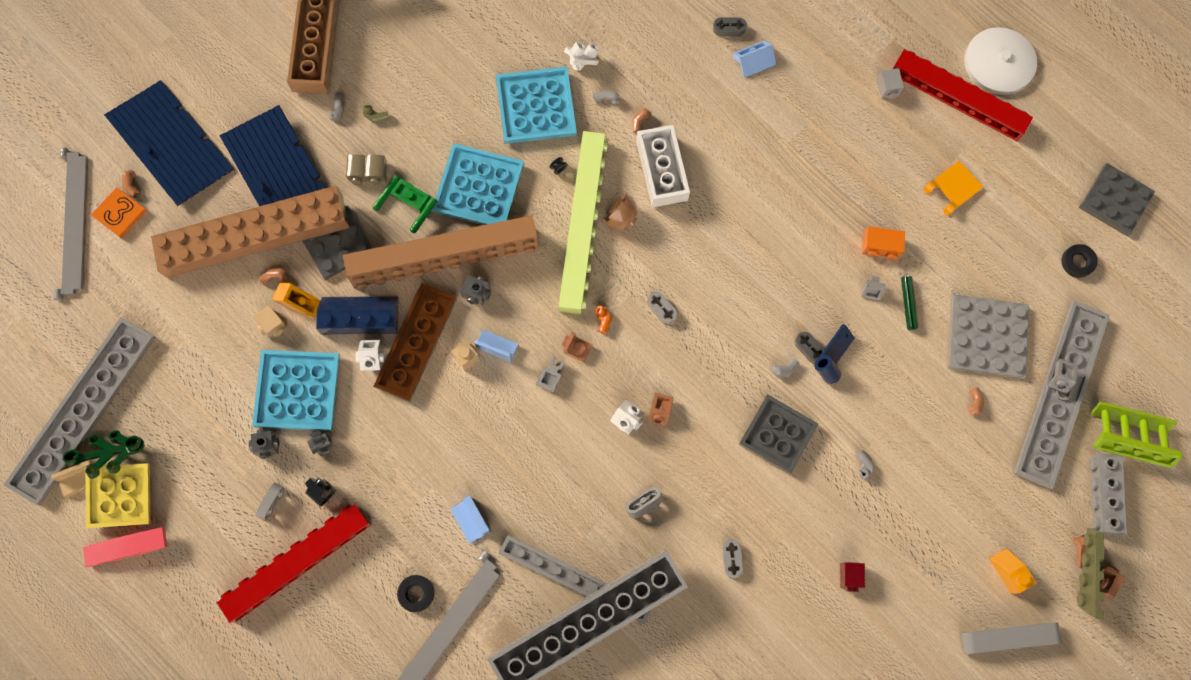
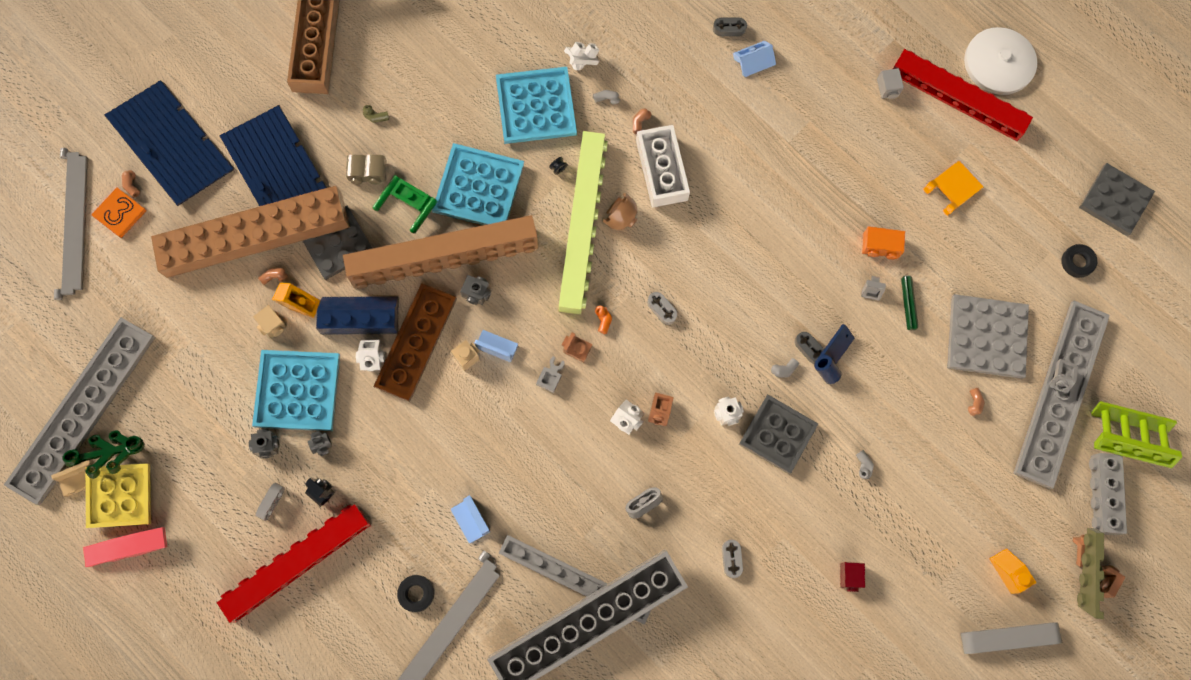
light grey arm [329,94,344,121] -> none
none -> white brick [714,396,744,426]

